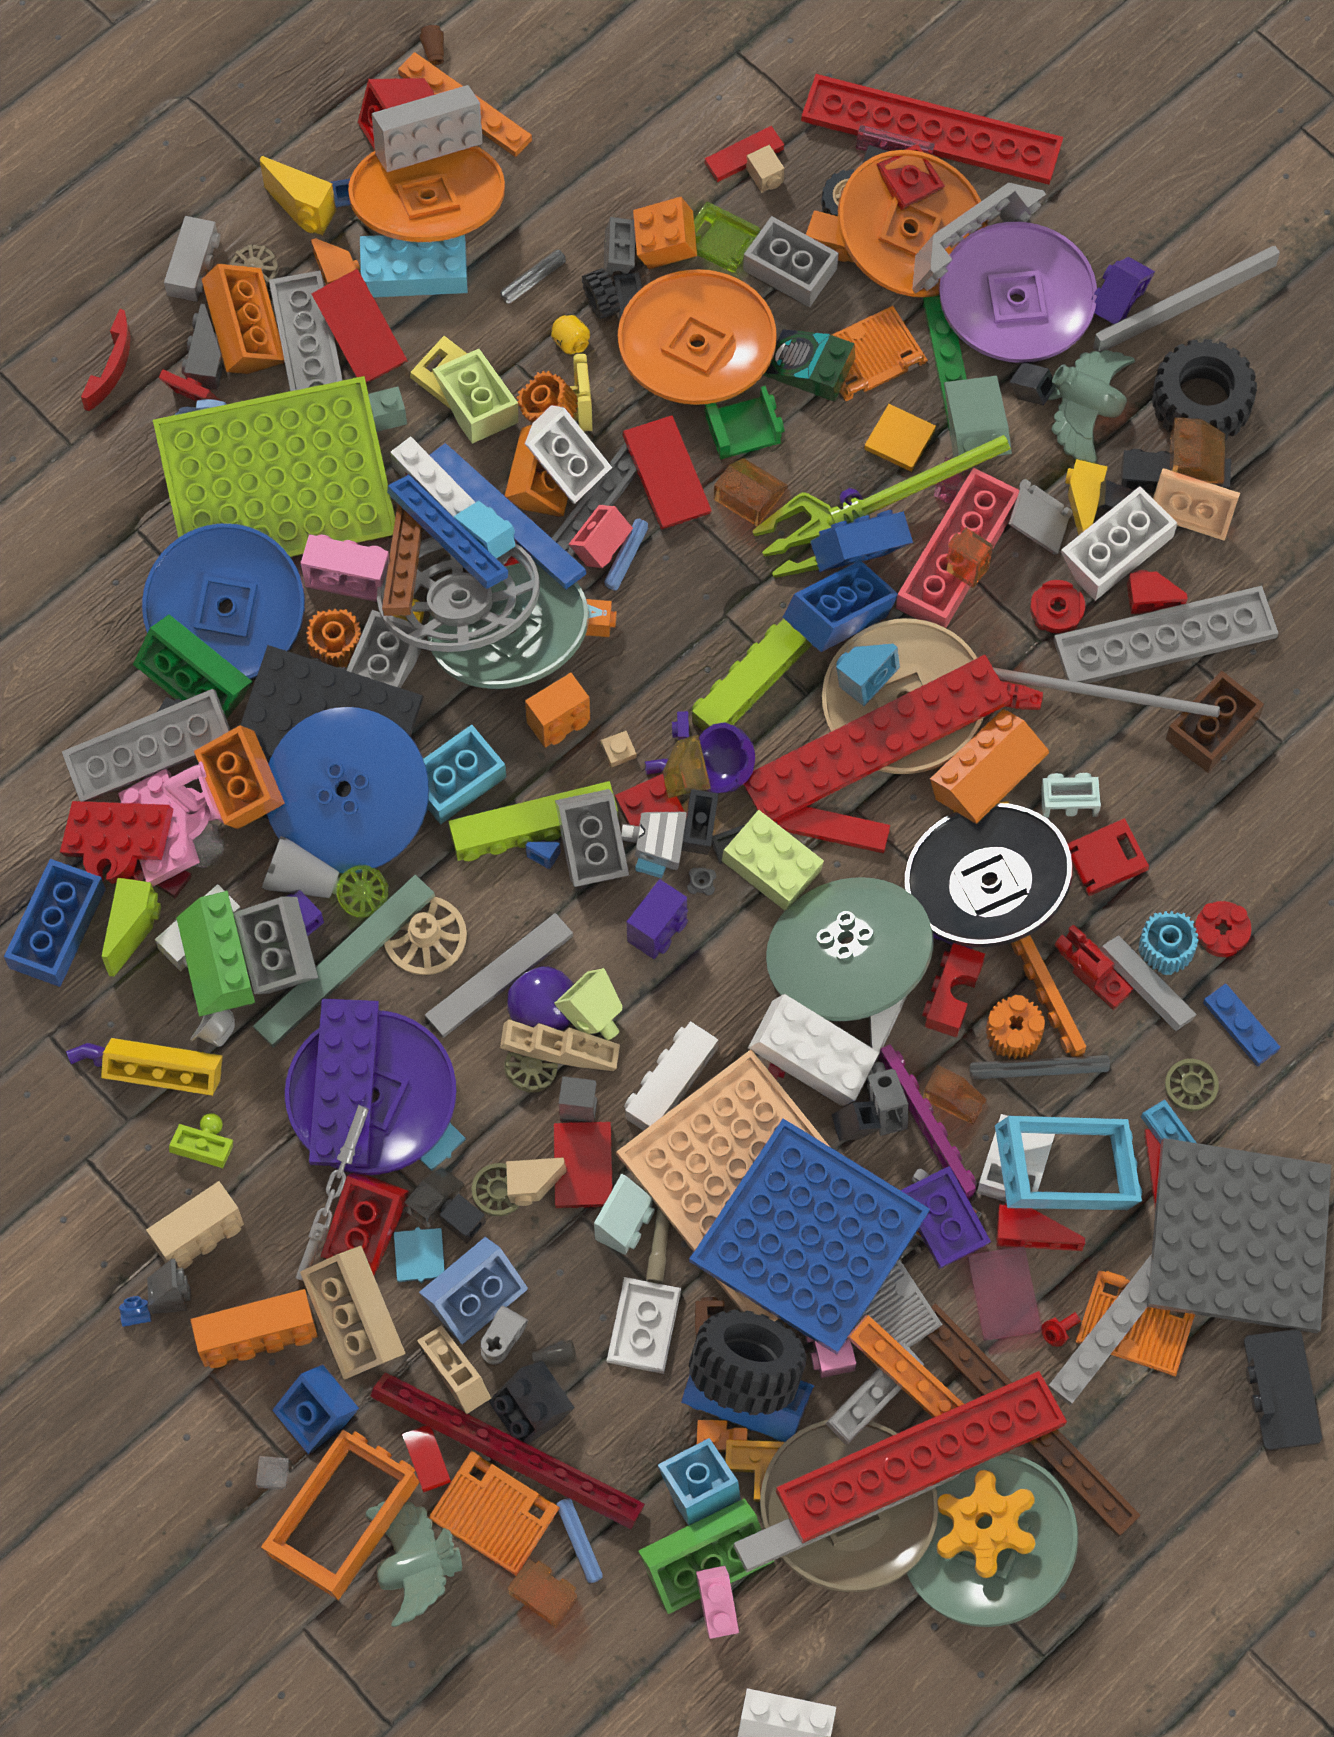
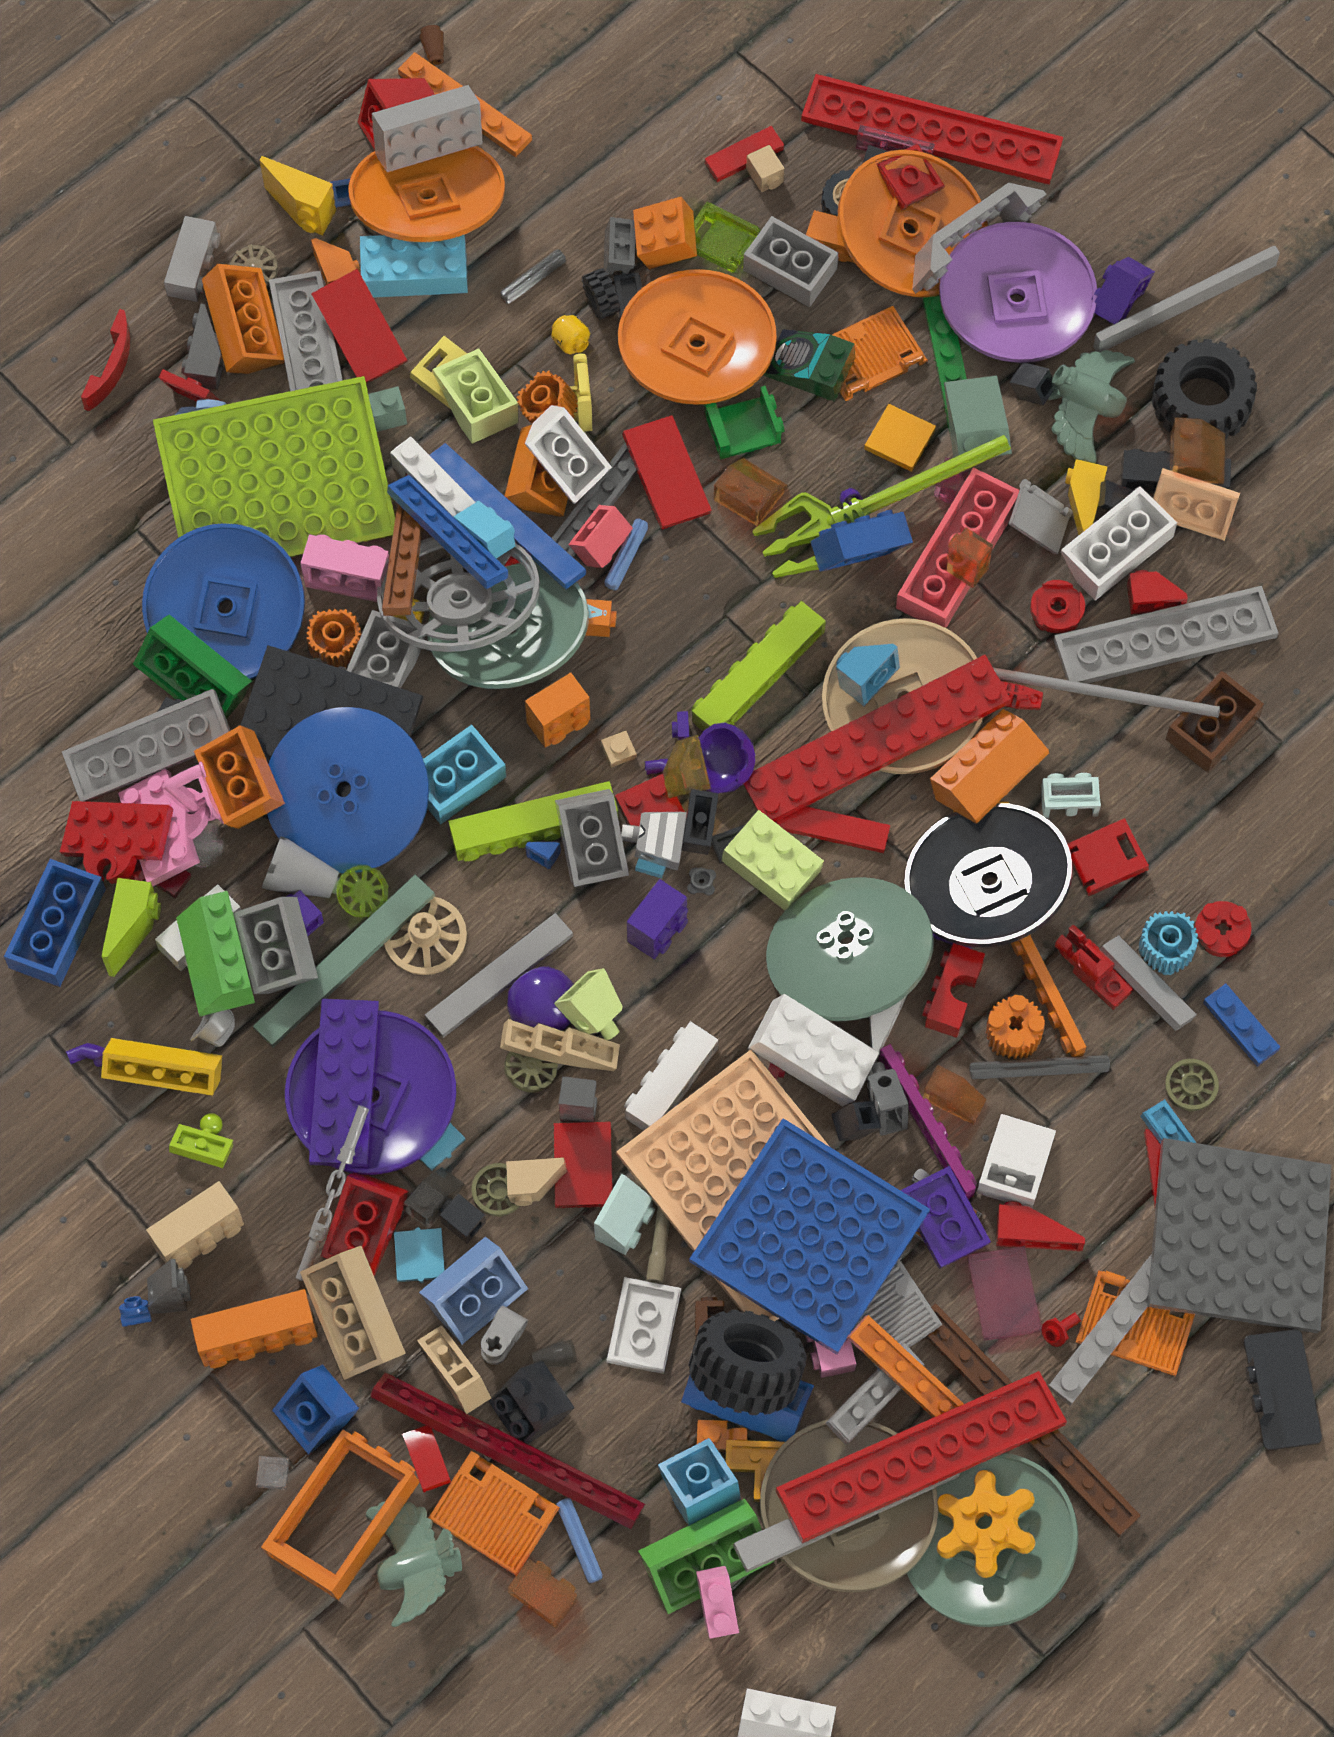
blue brick [783,560,898,652] -> none
medium azure door [995,1116,1142,1210] -> none

